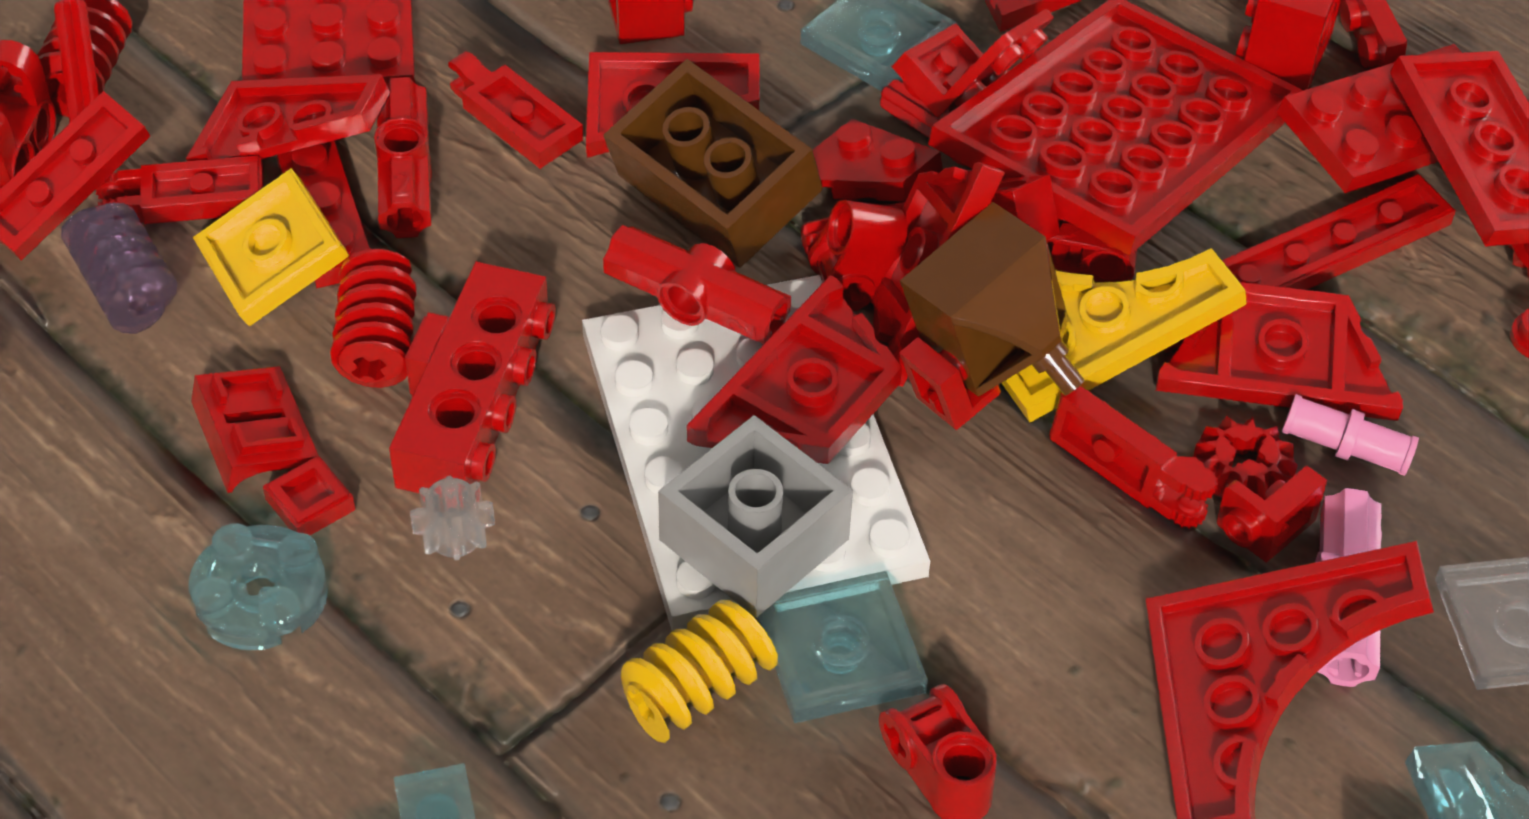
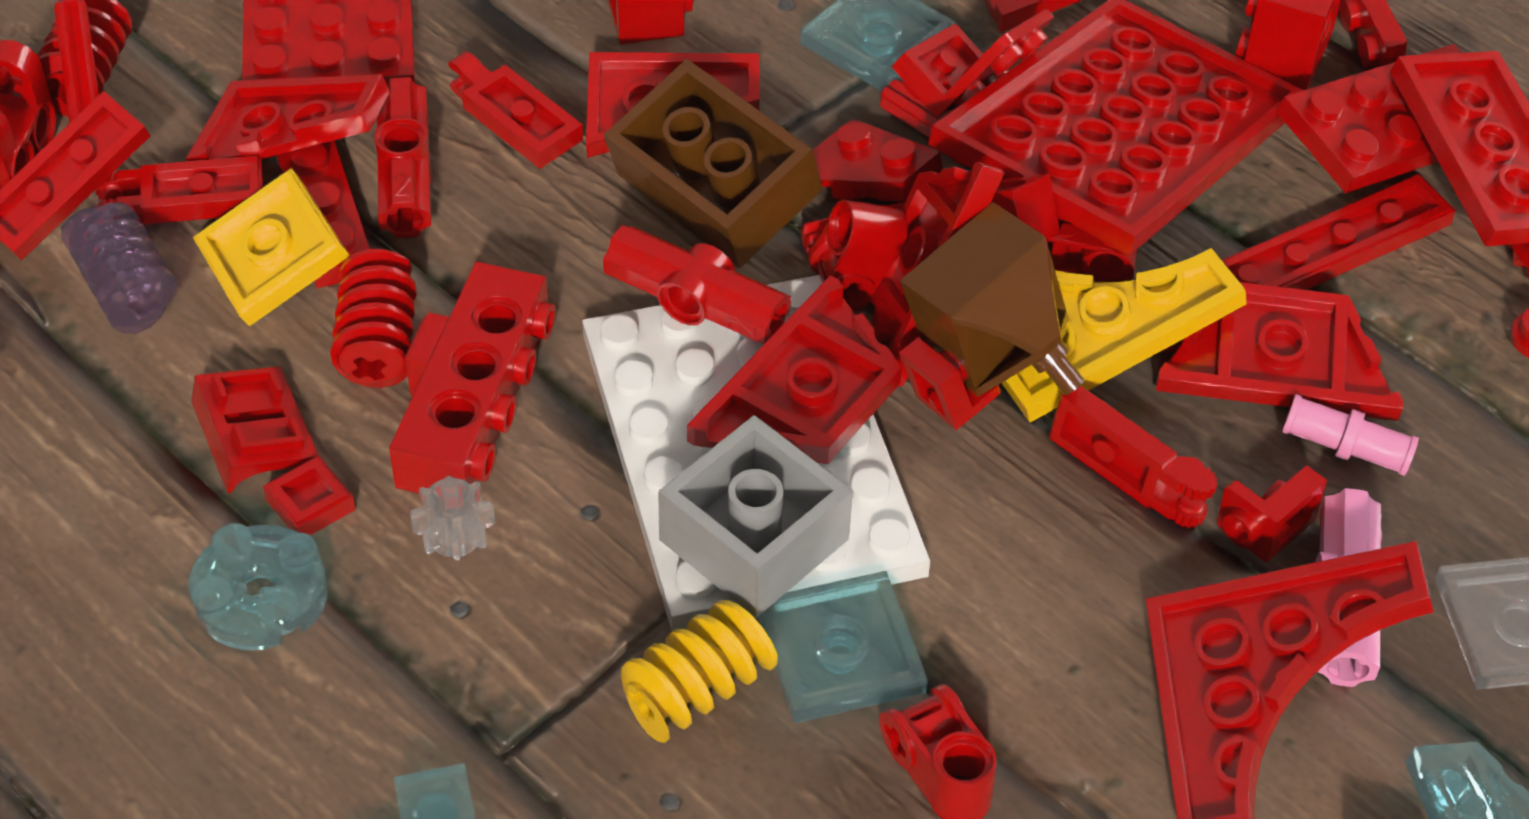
red gear [1193,416,1298,498] -> none

